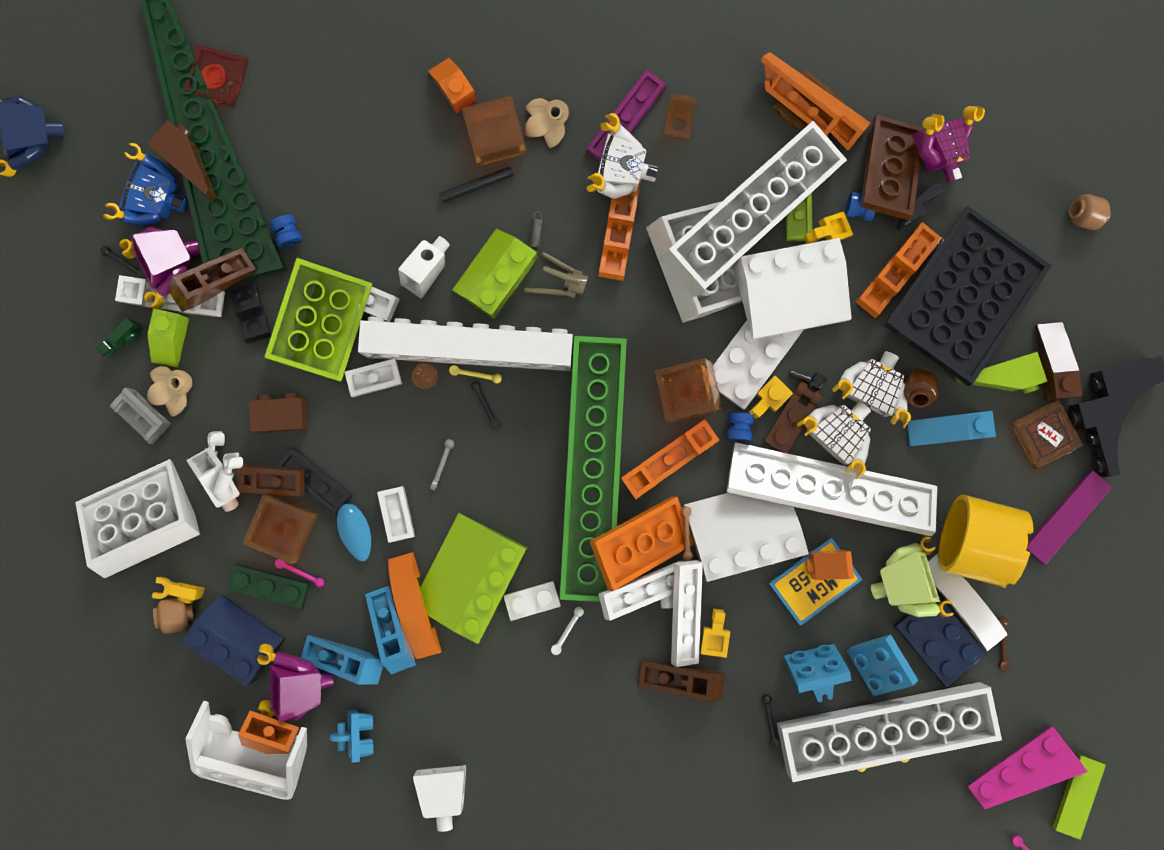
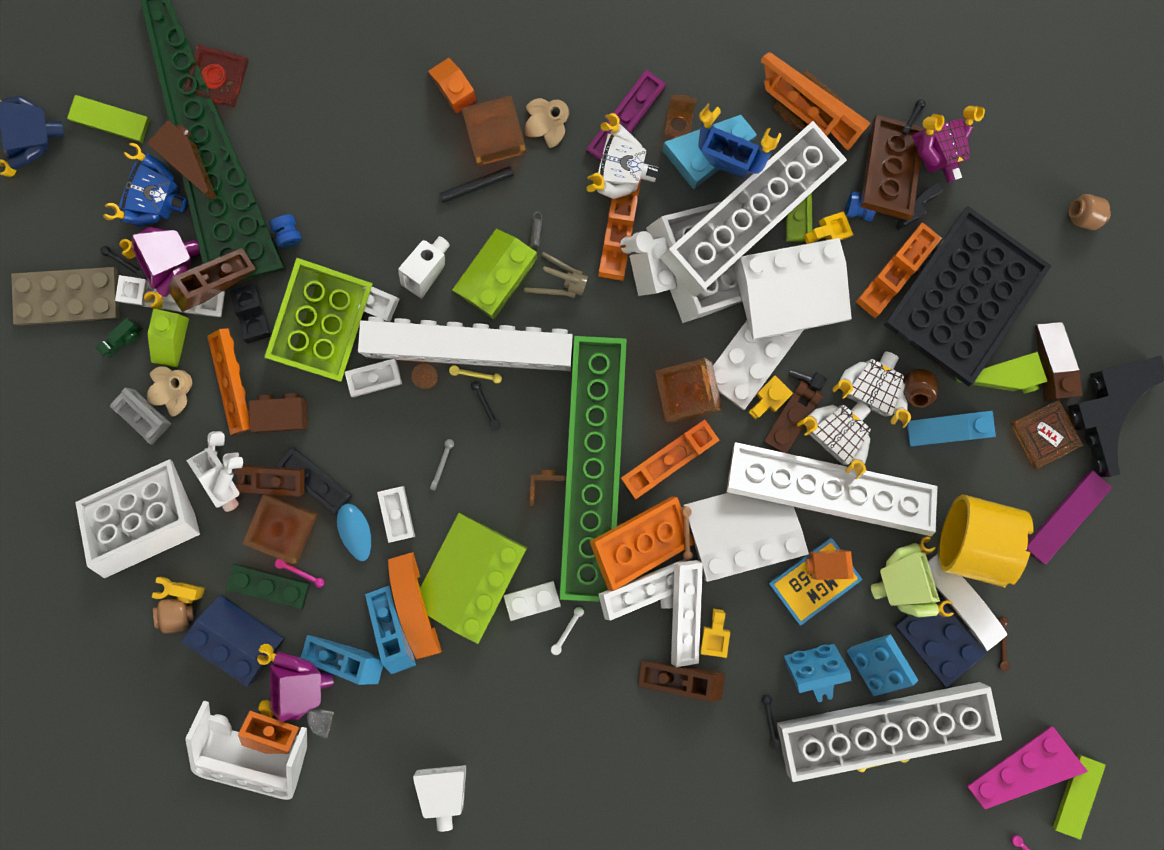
dark azure hips [330,709,373,763] -> none
blue wheel [726,412,754,441] -> none
none -> dark tan plate [11,267,120,326]
none -> lime tile [67,95,150,143]
none -> orange plate [207,328,250,435]
none -> clear tile [307,710,334,738]
none -> clear orange bracket [530,470,567,506]
none -> white hinge [620,231,677,296]
none -> medium azure wedge [662,115,757,190]
none -> blue torso [698,103,781,179]
none -> black hinge [901,99,926,136]

